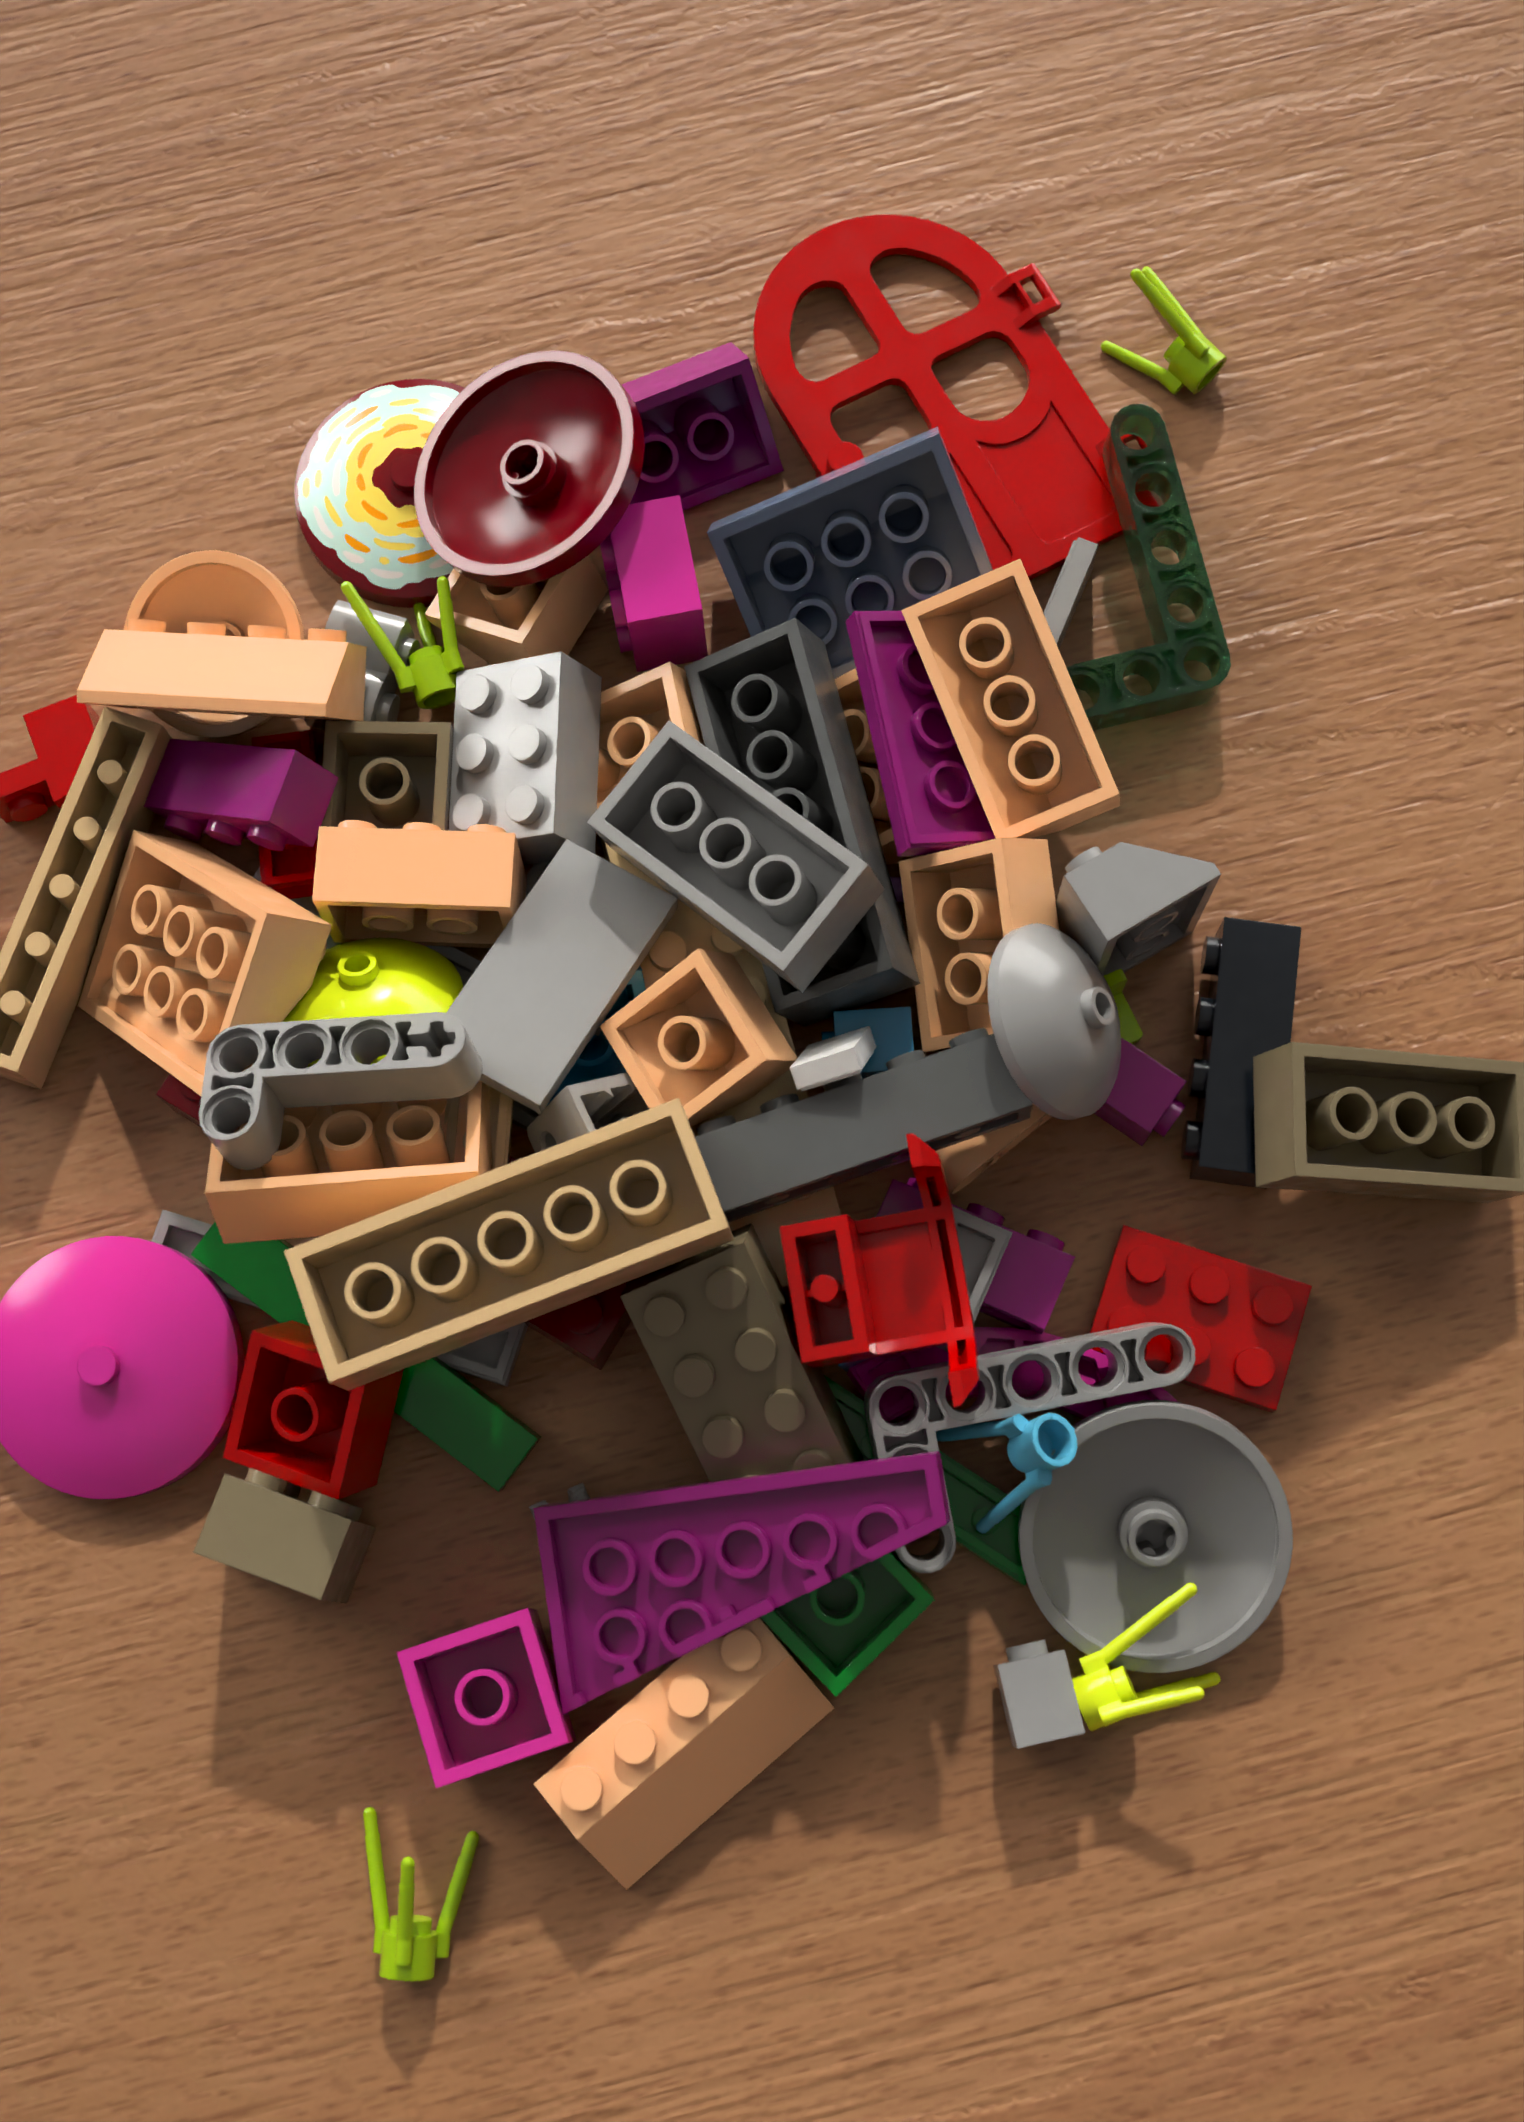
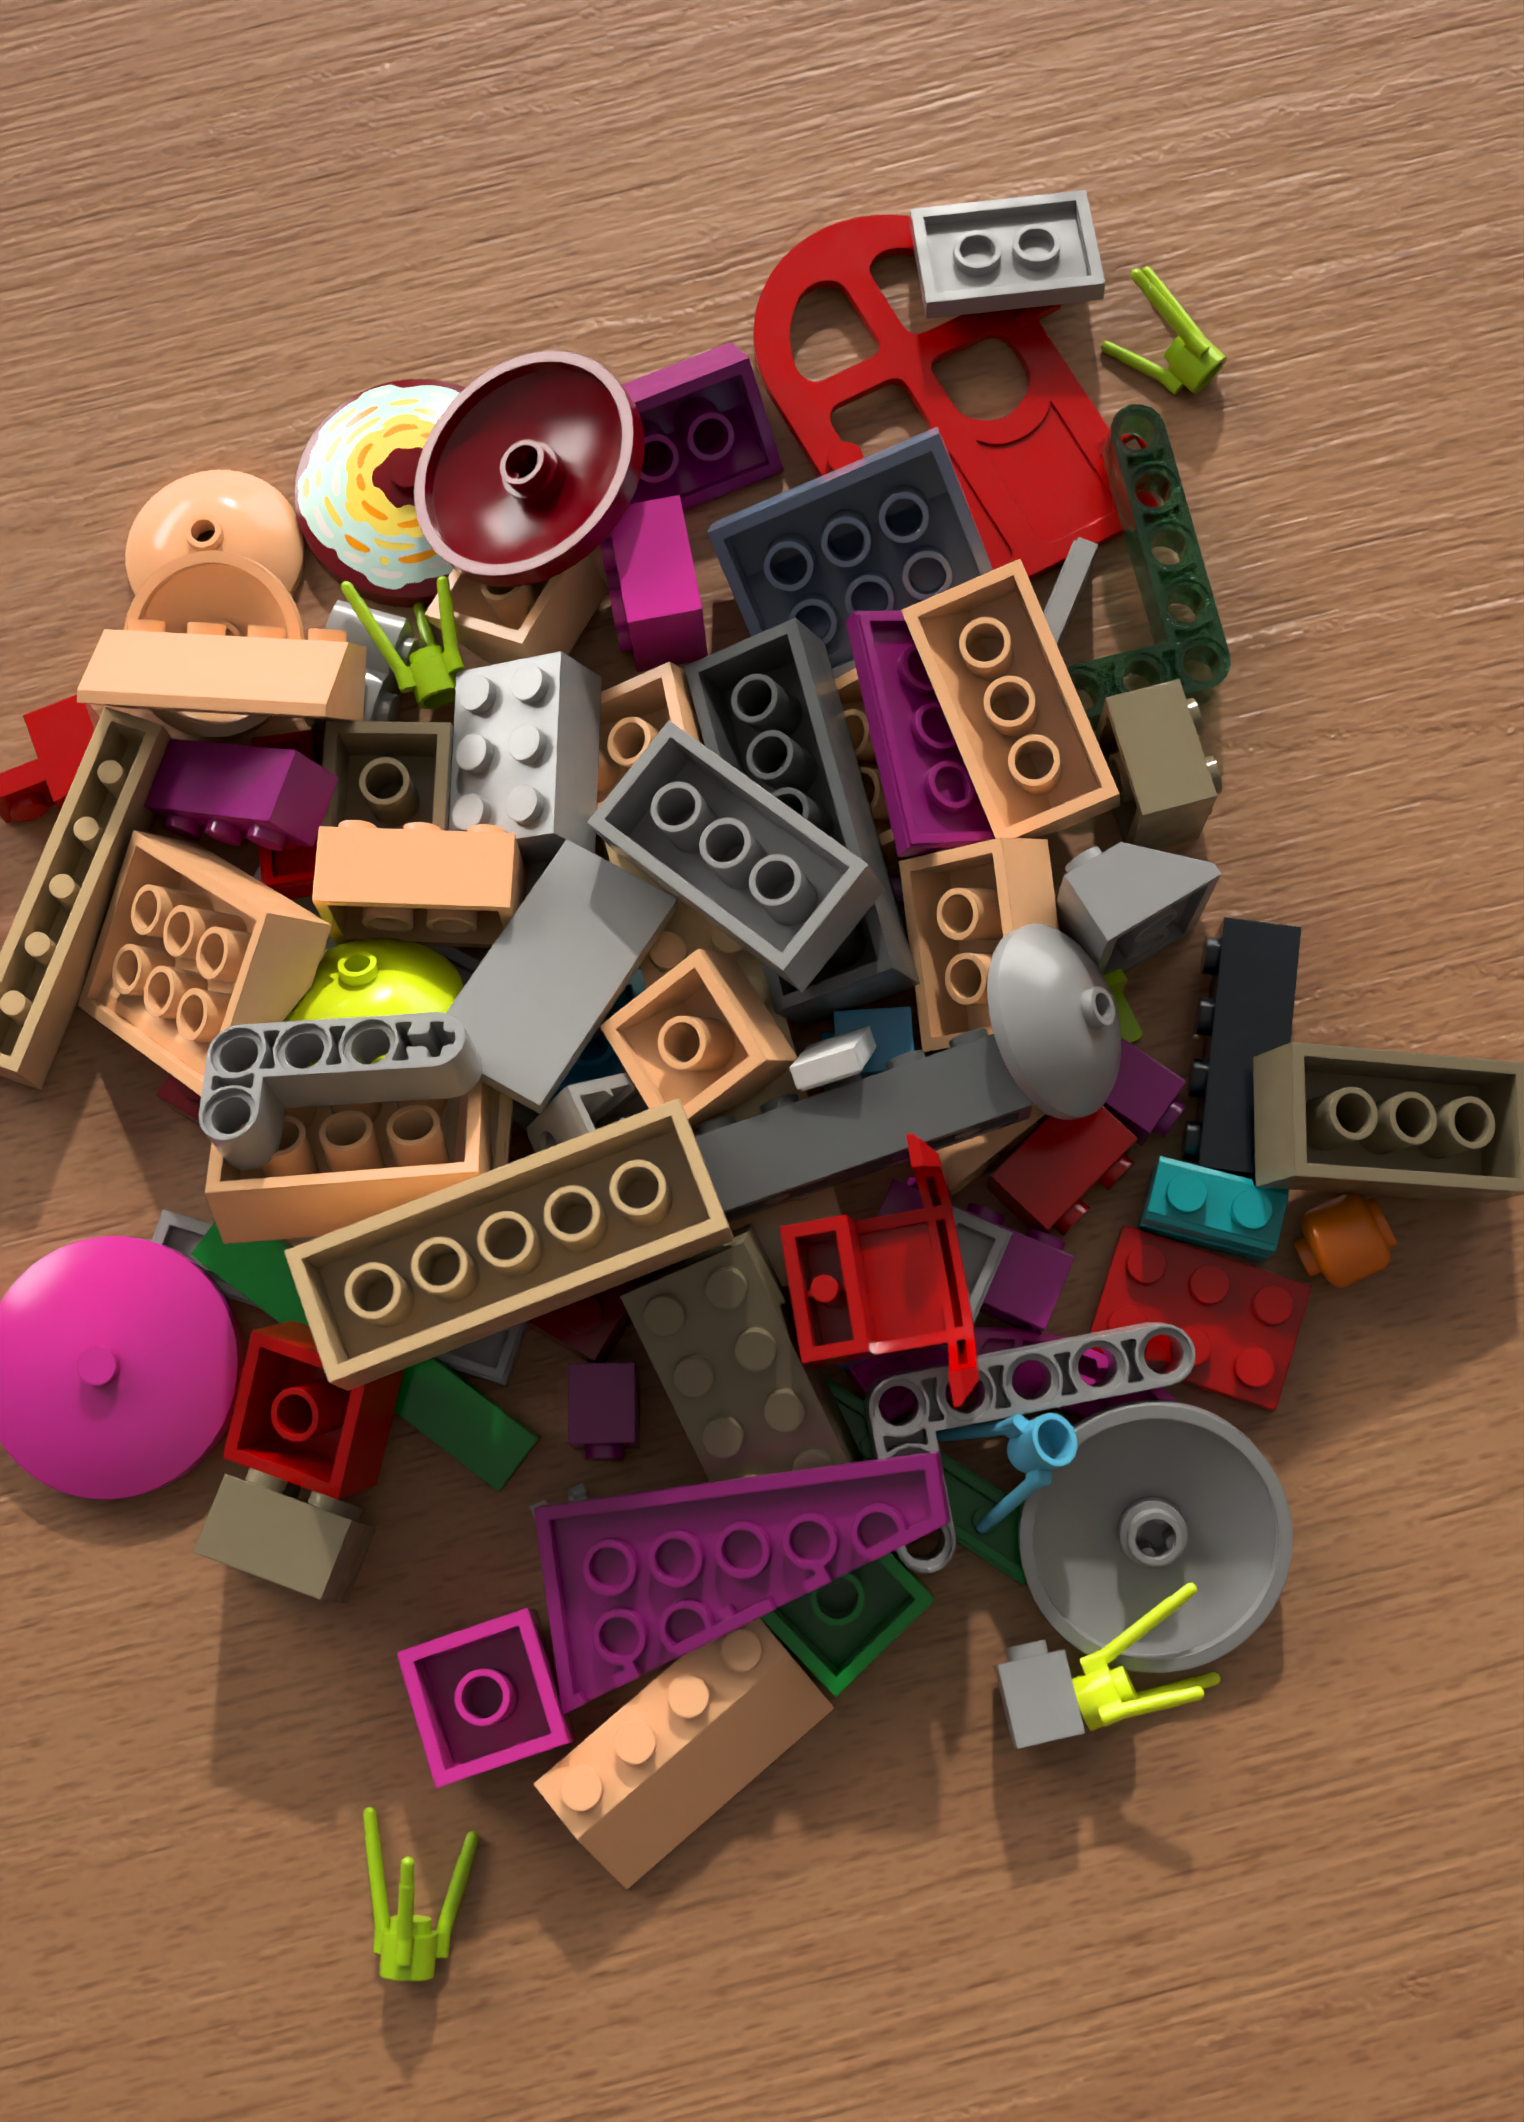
none -> light nougat dish [125,470,306,597]
none -> magenta brick [568,1362,640,1461]
none -> light grey plate [910,190,1106,319]
none -> red brick [987,1106,1138,1236]
none -> dark tan brick [1095,679,1222,850]
none -> teal brick [1137,1156,1289,1263]
none -> orange head [1293,1193,1398,1288]

